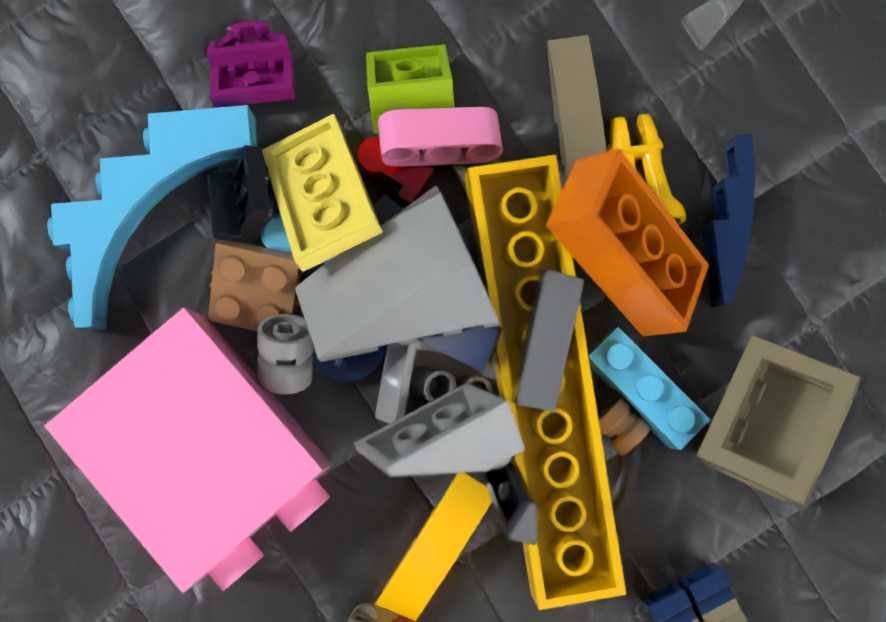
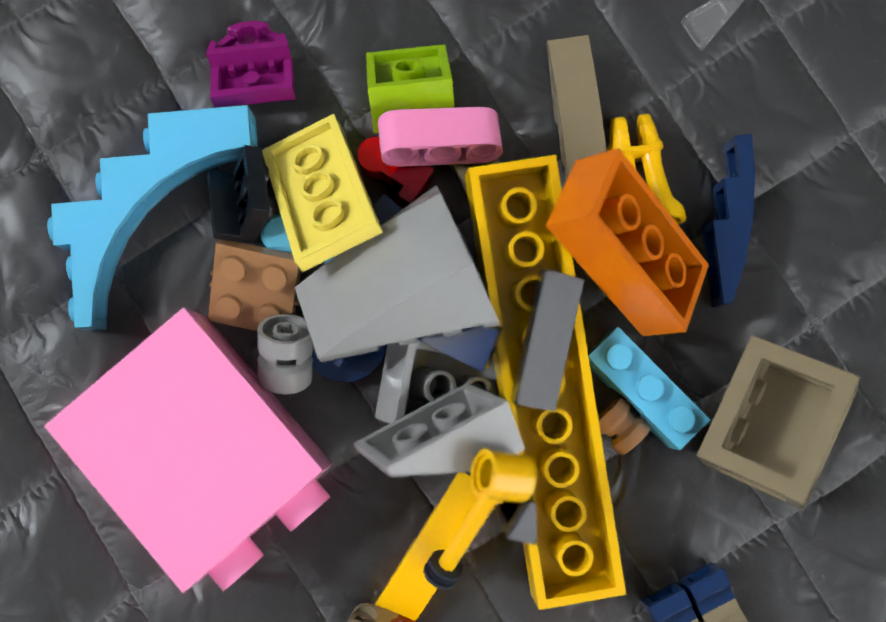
none -> yellow piece [423,449,536,590]

